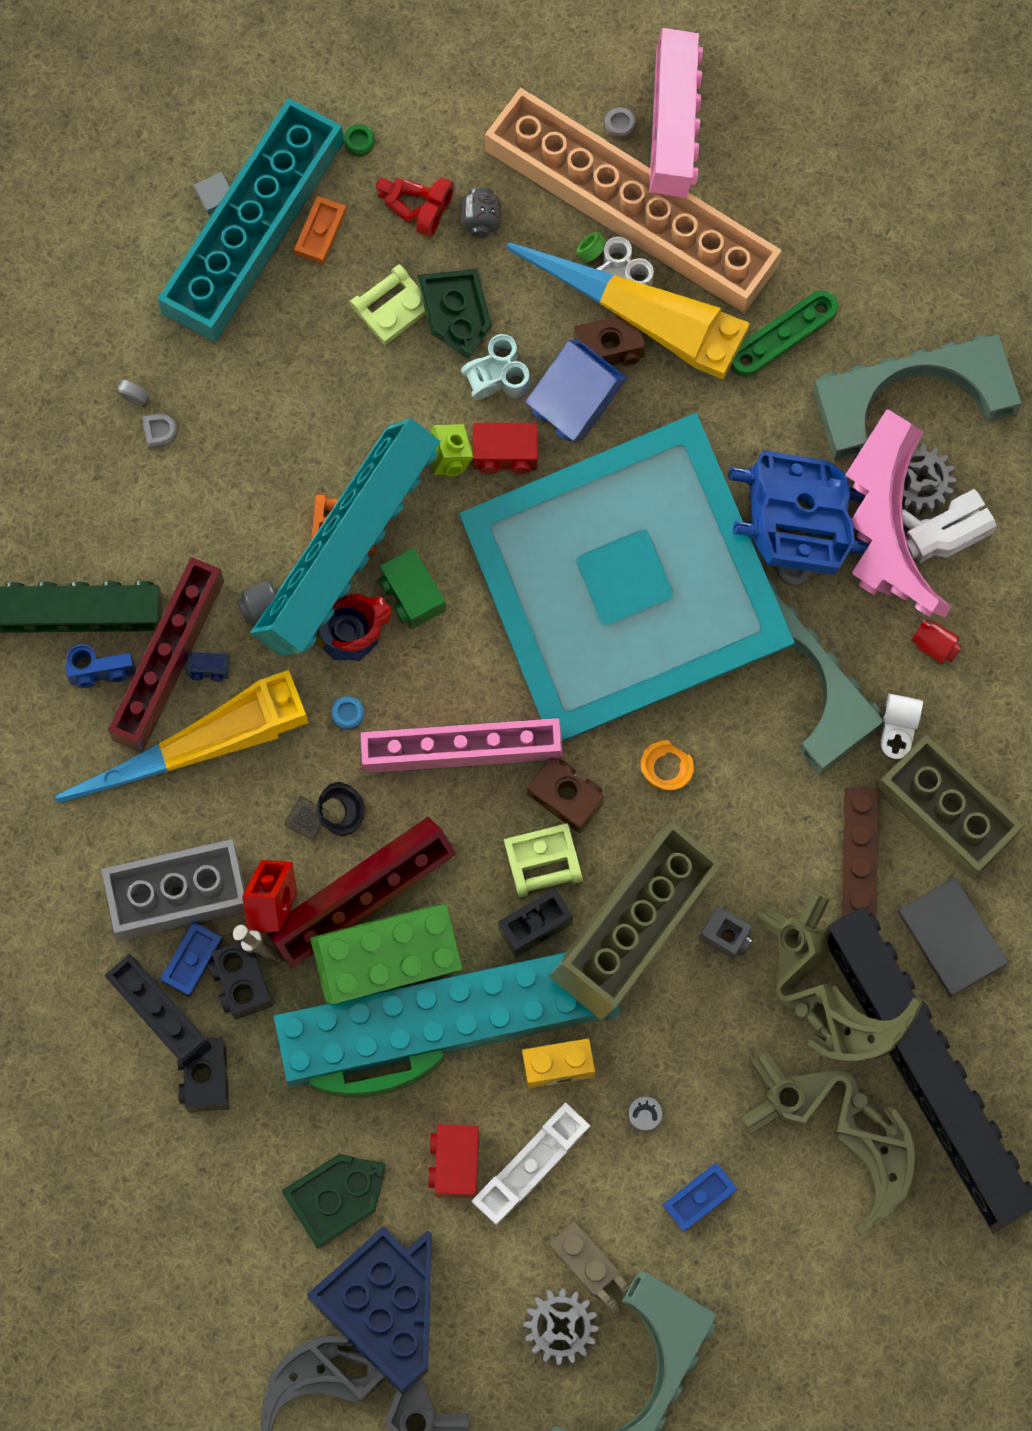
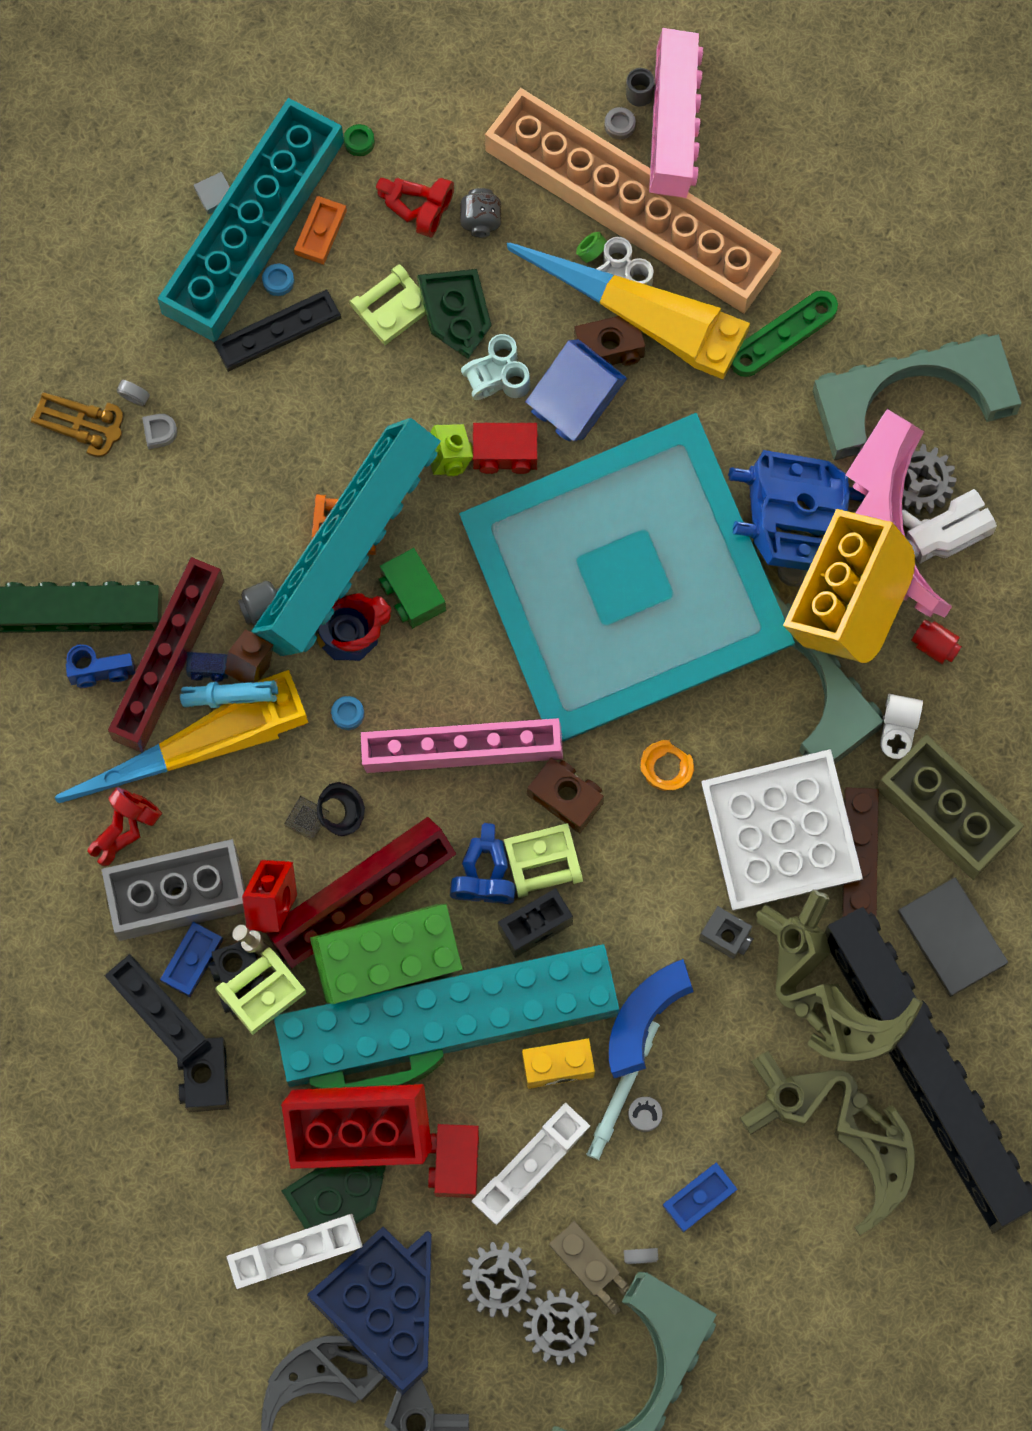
olive brick [549,821,723,1020] -> none
none -> pearl gold piece [31,392,123,457]
none -> red piece [87,787,162,866]
none -> medium azure pin [180,680,278,708]
none -> black tile [213,289,341,372]
none -> yellowish green plate [215,947,306,1035]
none -> reddish brown brick [225,629,273,683]
none -> white slope [226,1214,363,1289]
none -> dark azure tile [262,263,294,296]
none -> red brick [281,1084,432,1169]
none -> blue piece [450,823,515,904]
none -> light grey gear [462,1242,536,1318]
none -> light aqua piece [586,1021,660,1161]
none -> blue tile [609,959,694,1079]
none -> light grey tile [624,1248,659,1264]
none -> dark grey beam [626,68,655,107]
none -> white plate [701,749,863,911]
none -> yellow brick [783,509,915,663]

